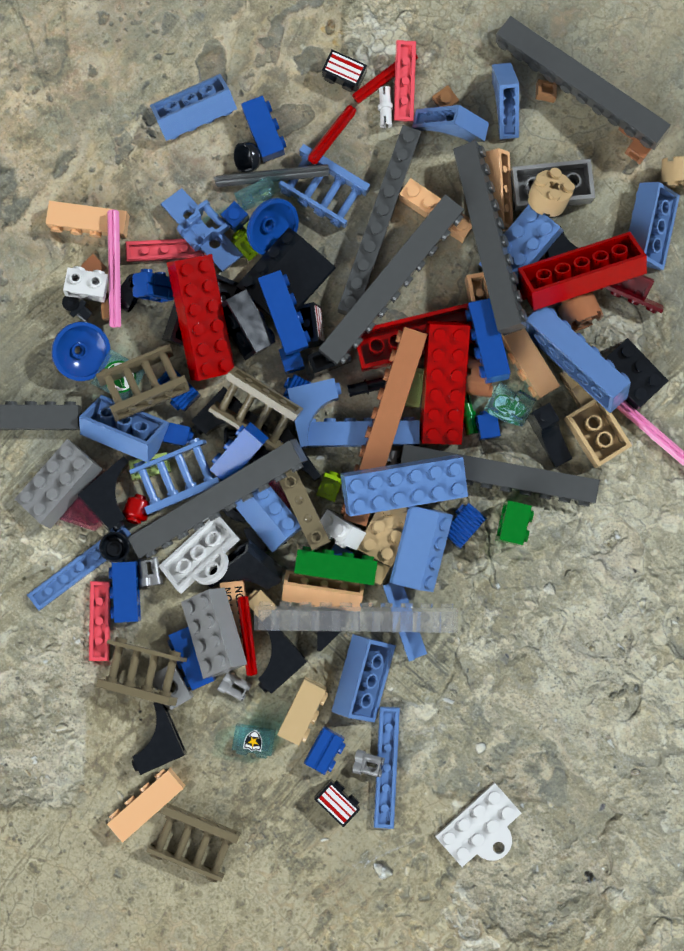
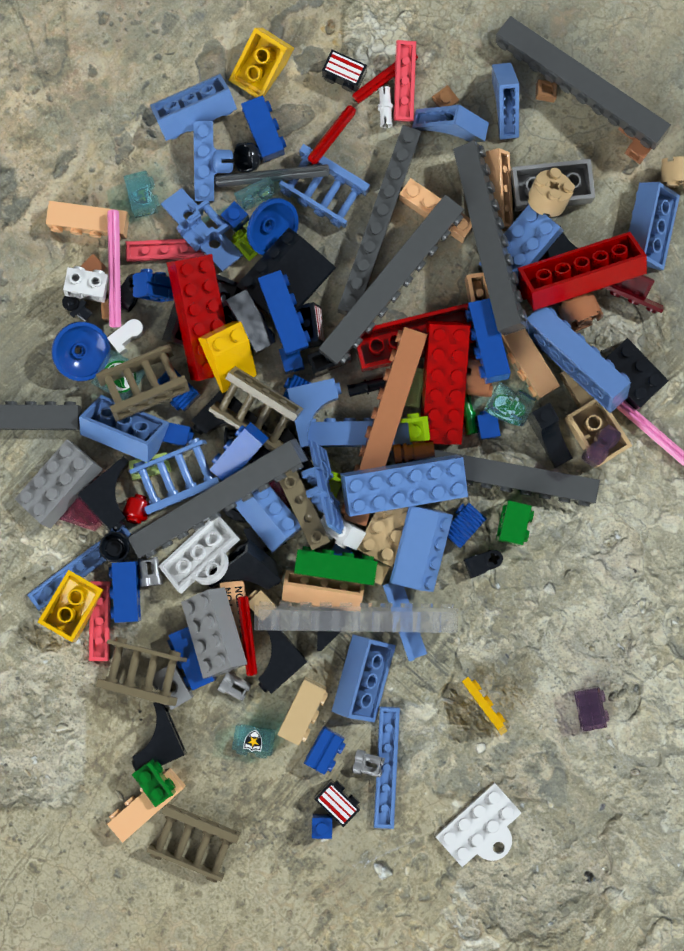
none -> yellow slope [37,570,103,642]
none -> white leg [107,319,145,355]
none -> clear light blue brick [123,171,160,218]
none -> green bracket [132,759,176,808]
none -> medium blue plate [193,121,233,201]
none -> yellow slope [198,321,257,393]
none -> yellow slope [229,28,294,98]
none -> medium blue piece [301,440,344,534]
none -> blue brick [312,814,333,839]
none -> reddish brown axle [393,441,435,464]
none -> lime bracket [400,413,430,442]
none -> yellow wing [462,677,507,736]
none -> black piece [463,550,503,579]
none -> clear purple brick [574,686,609,731]
none -> clear purple brick [582,425,621,467]

